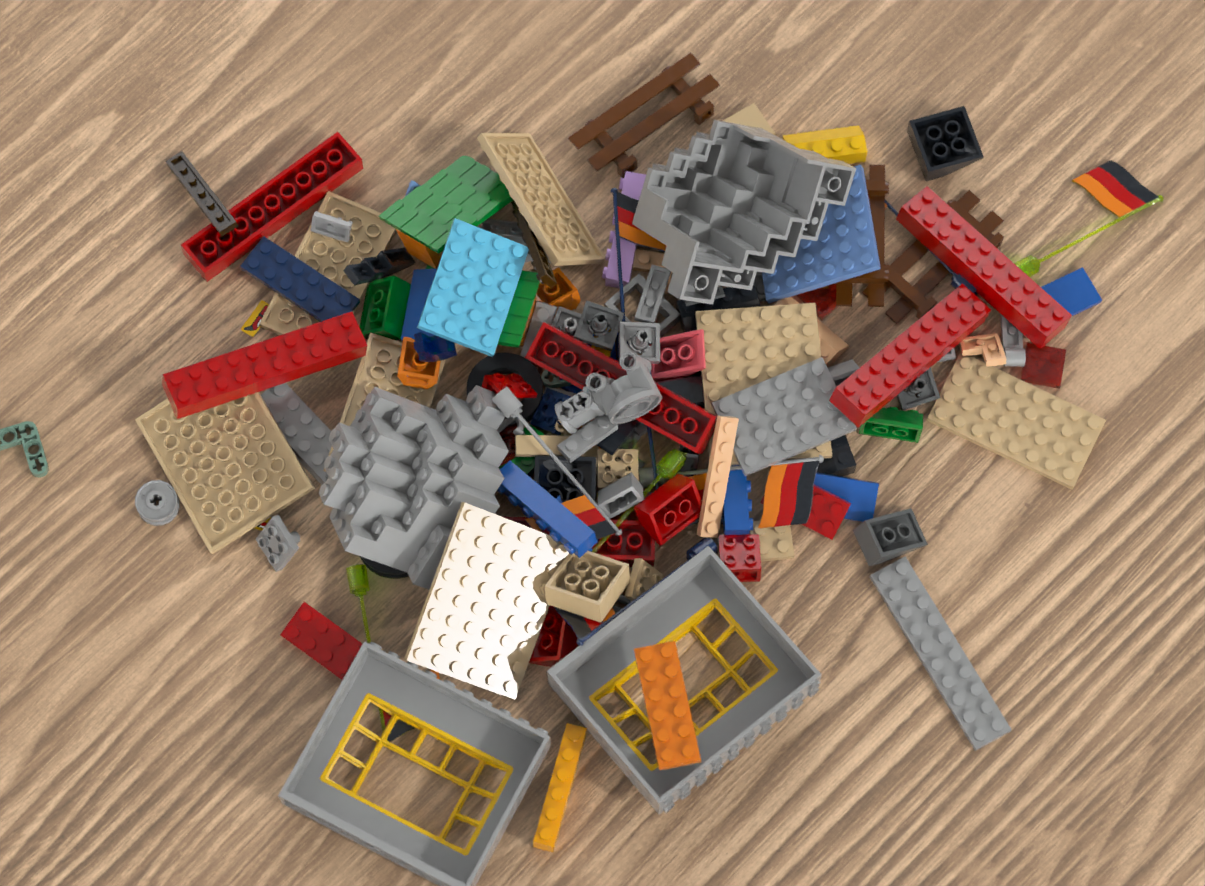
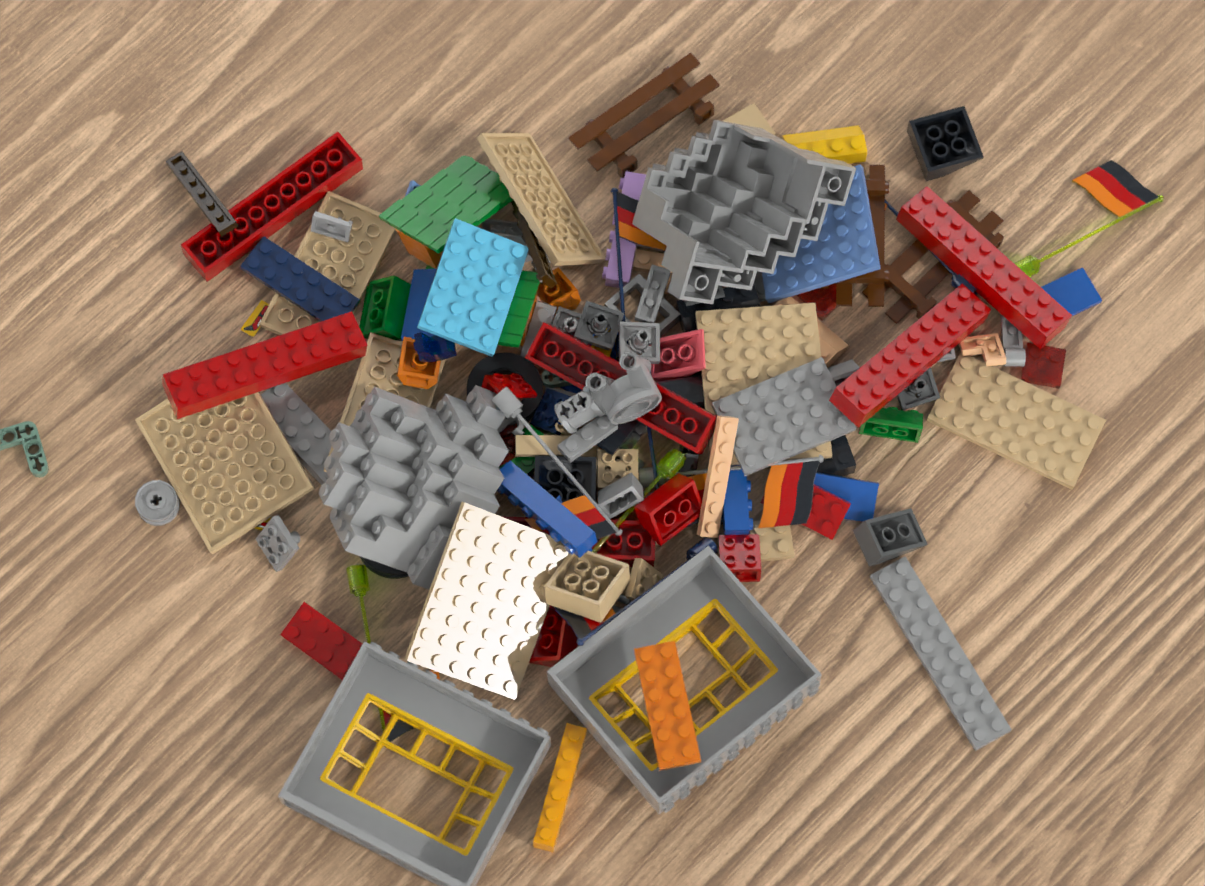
black slope [343,247,416,286] -> none

